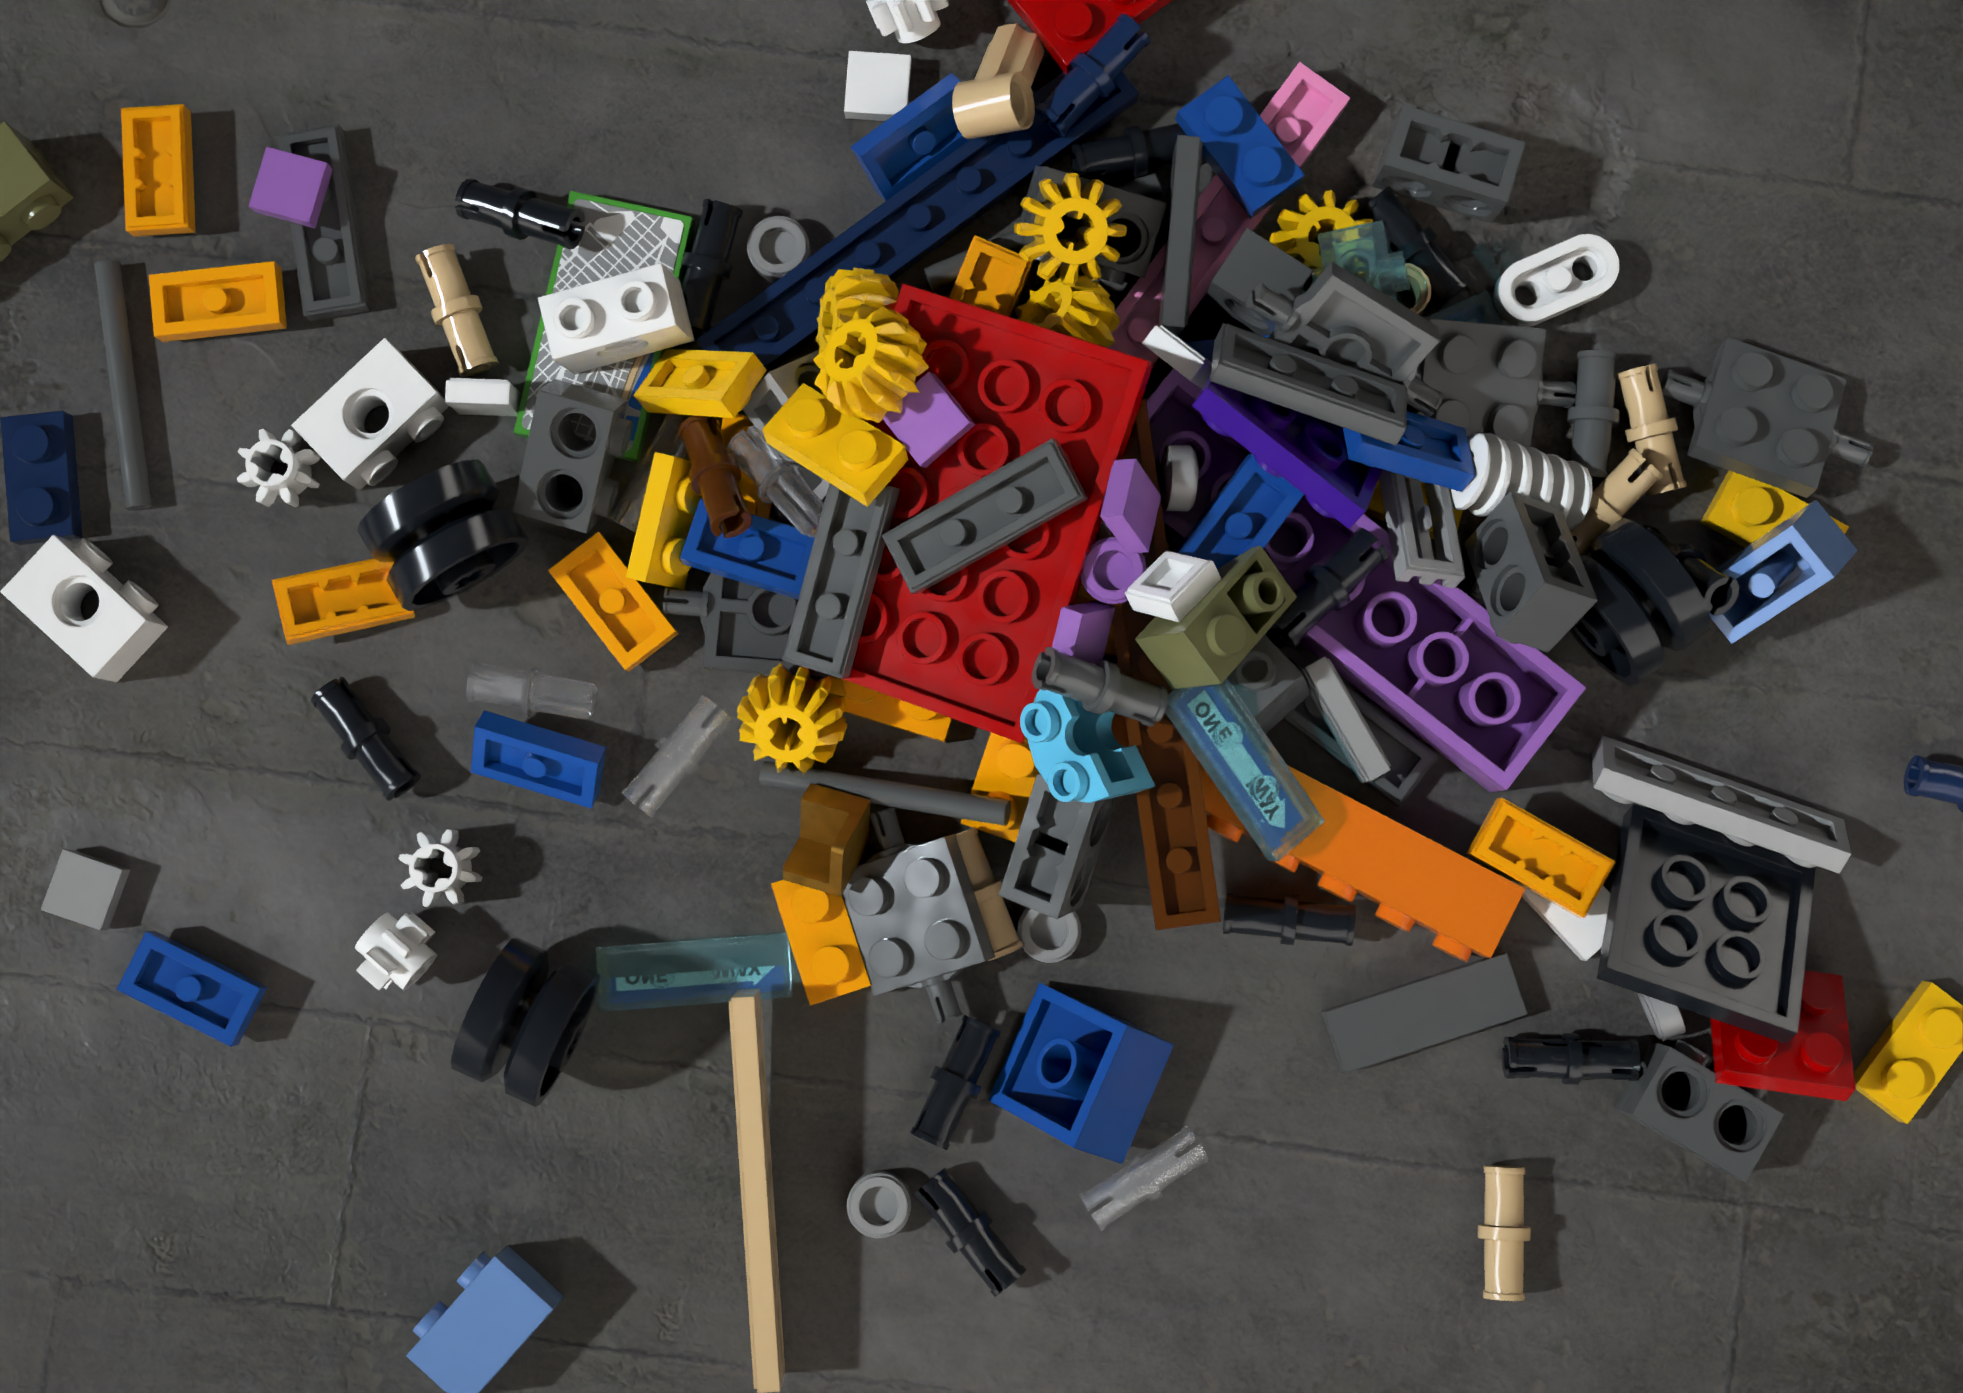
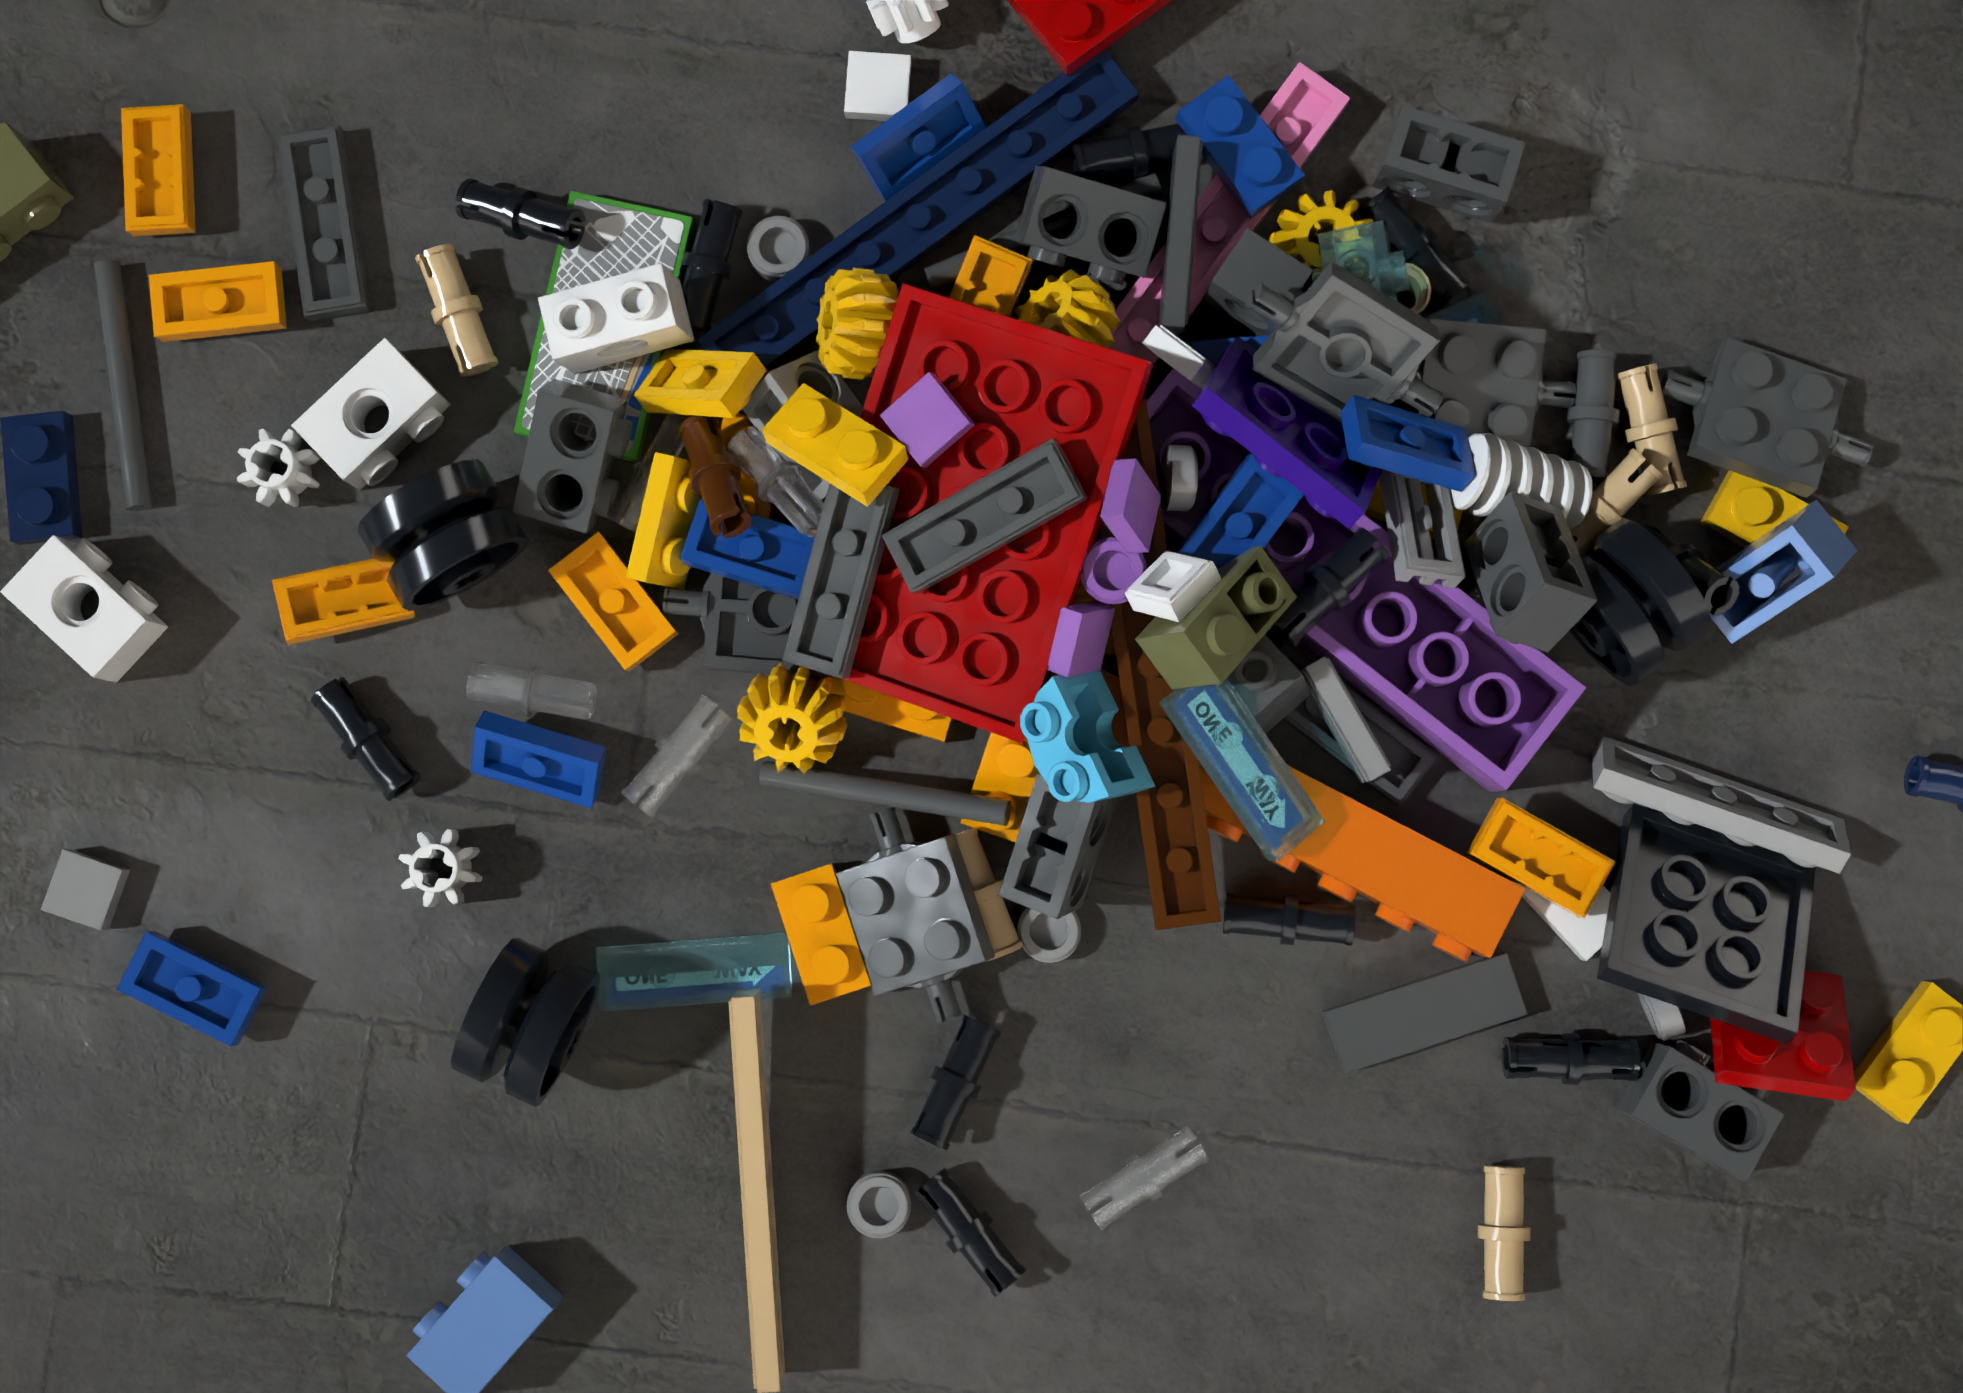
medium lavender tile [249,146,333,228] -> none
white gear [355,912,437,991] -> none
white tile [445,378,522,417] -> none
pearl gold panel [782,783,871,897] -> none
yellow gear [813,304,929,423] -> none
tan piece [952,23,1045,139] -> none
blue slope [988,983,1174,1164] -> none
yellow gear [1014,173,1127,286] -> none
dark grey pin [1032,647,1168,727] -> none
dark blue pin [1035,13,1151,137] -> none
dark grey tile [1210,323,1407,446] -> none
white plate [1493,234,1619,327] -> none

